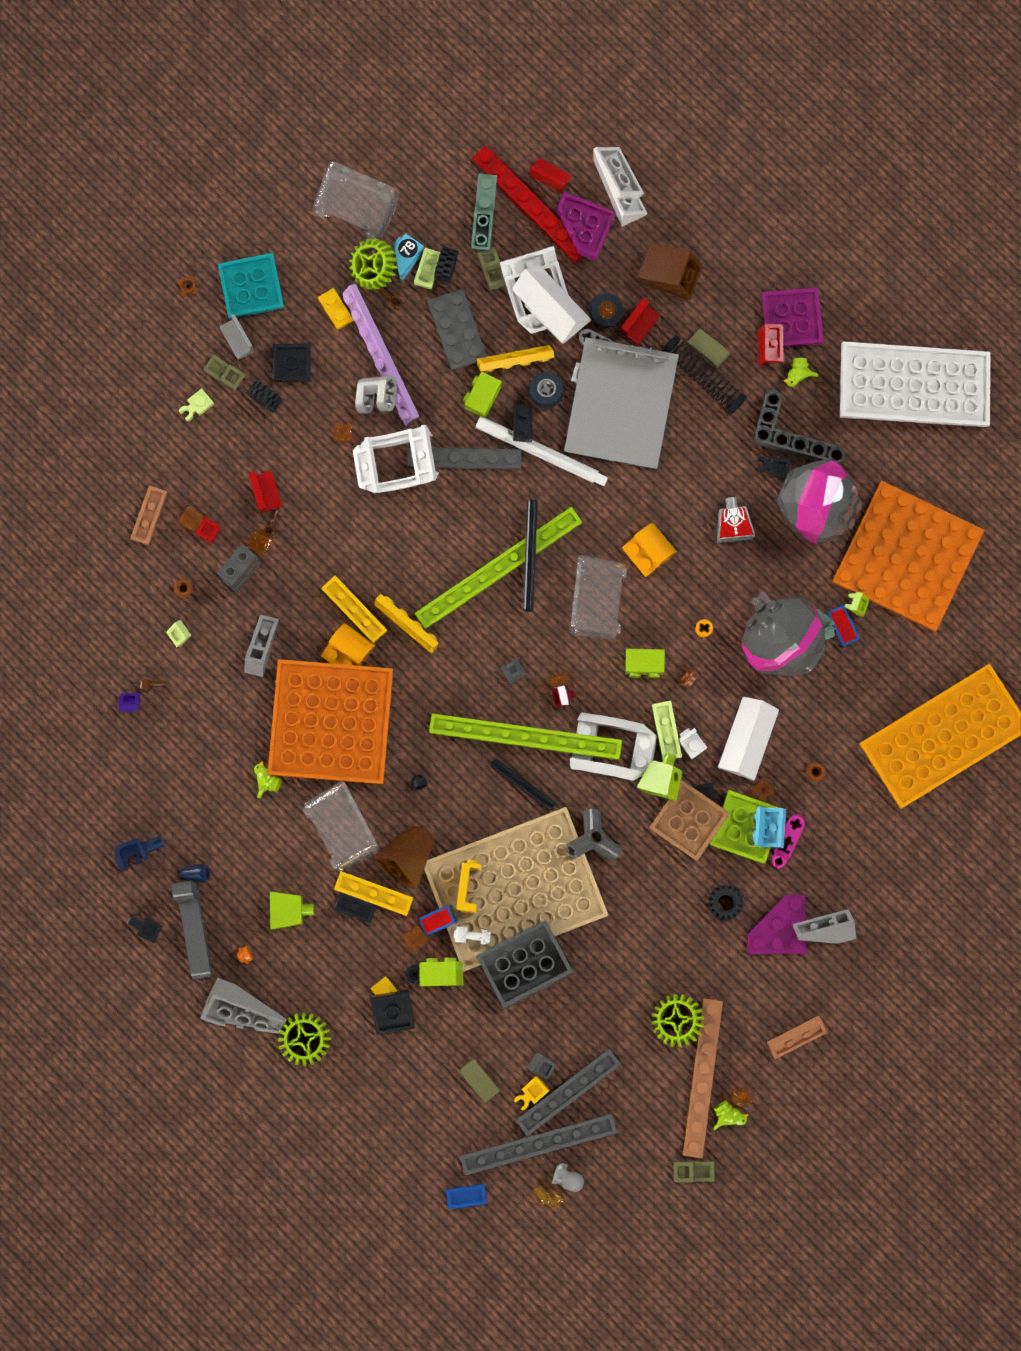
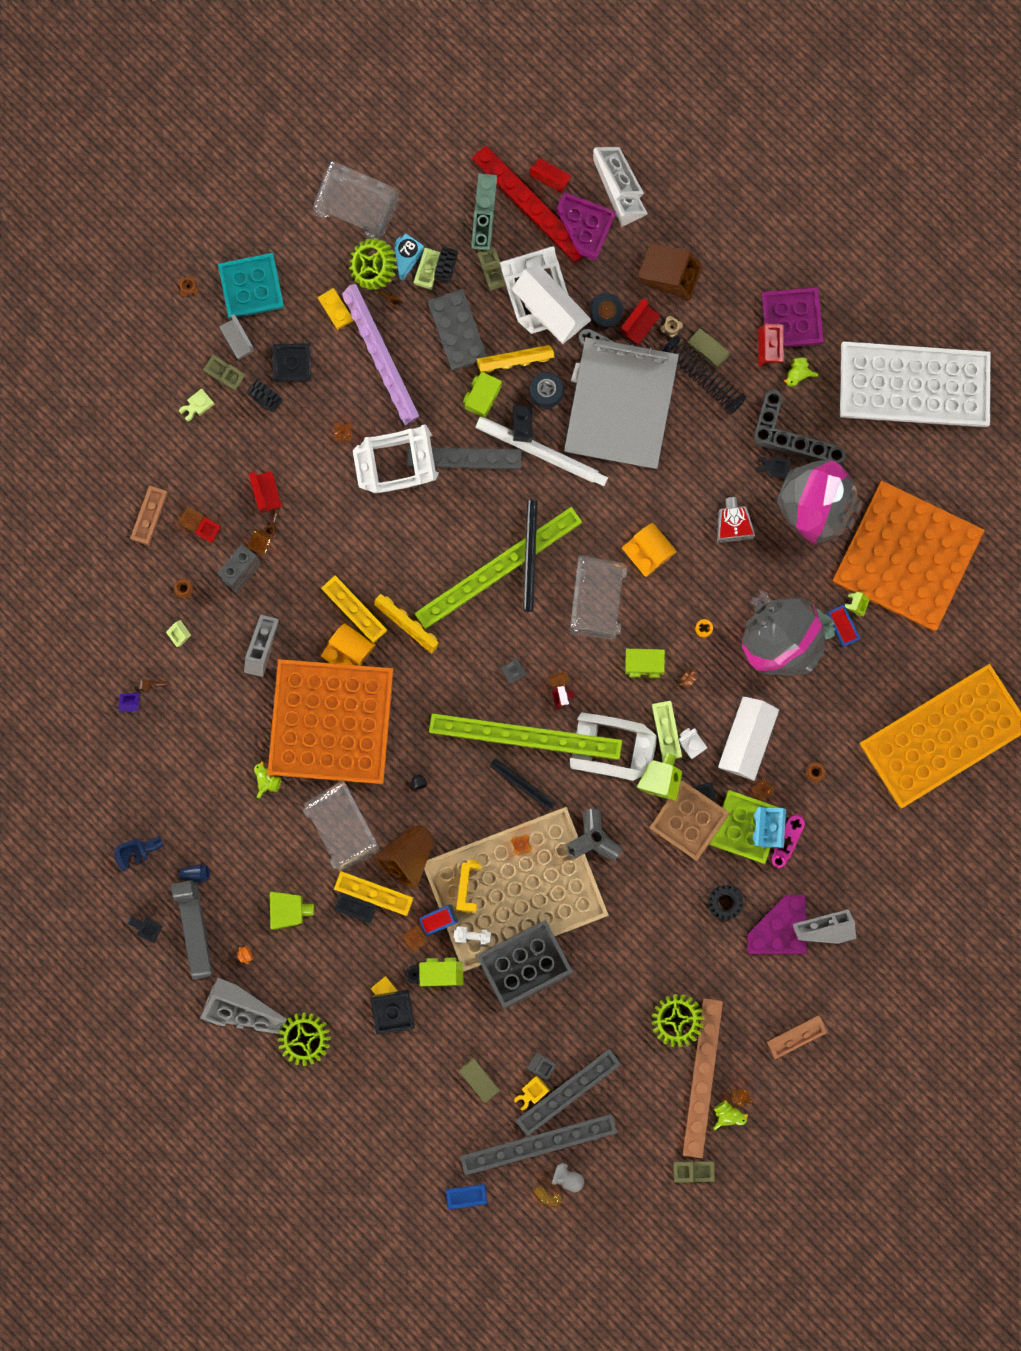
light grey connector [355,375,397,414] -> none
none -> clear orange plate [511,834,532,855]
none -> tan plate [661,316,683,338]

